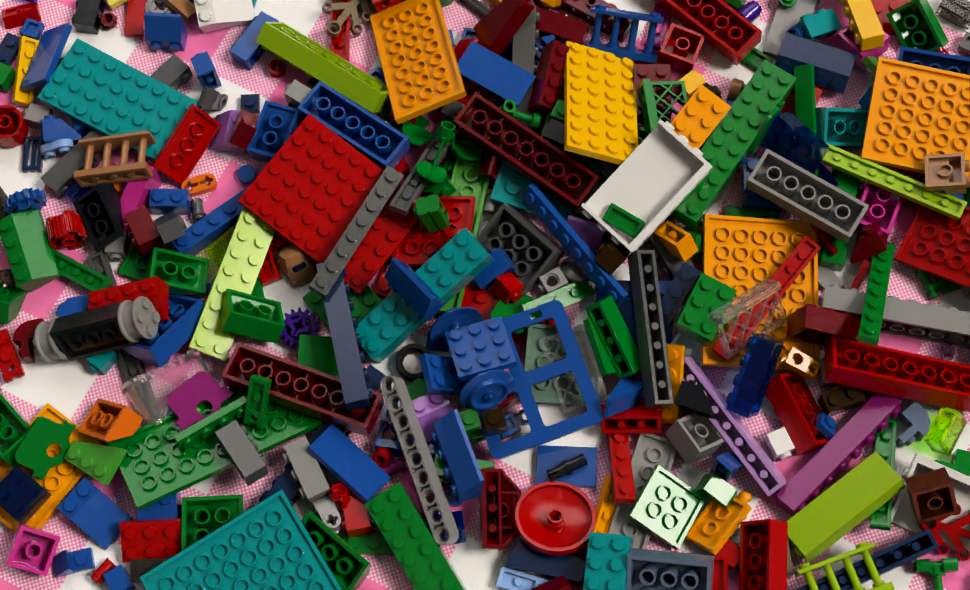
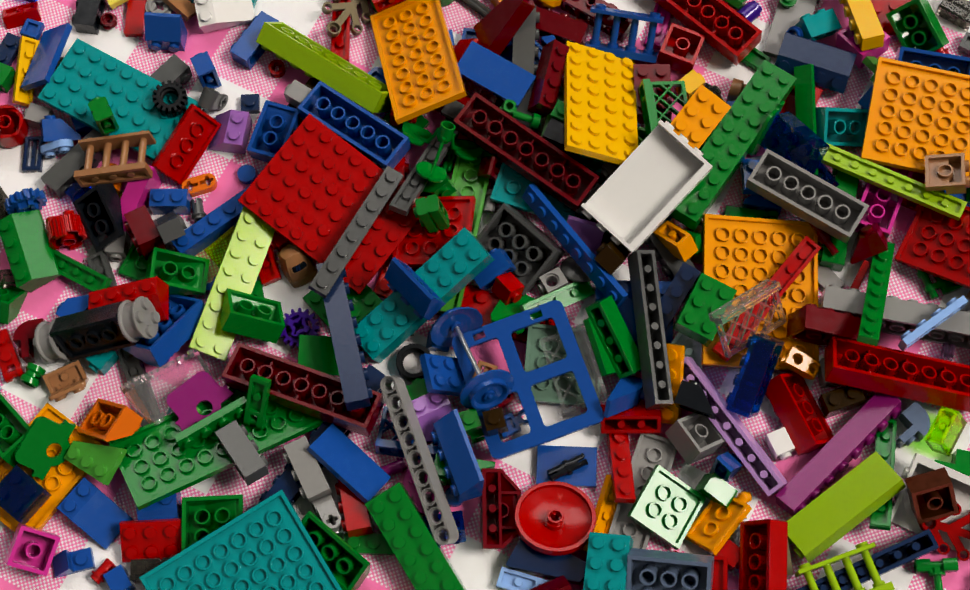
dark red slope [228,109,259,151] -> none
red plate [328,483,348,502] -> none
red bush [372,447,392,467] -> none
blue plate [444,316,517,382] -> none
green tile [602,203,645,239] -> none
blue plate [814,411,836,439] -> none
none -> green wheel [19,362,46,388]
none -> medium nougat bracket [42,359,89,402]
none -> green brick [88,97,119,136]
none -> black tyre [152,80,188,117]
none -> light blue plate [898,295,968,351]

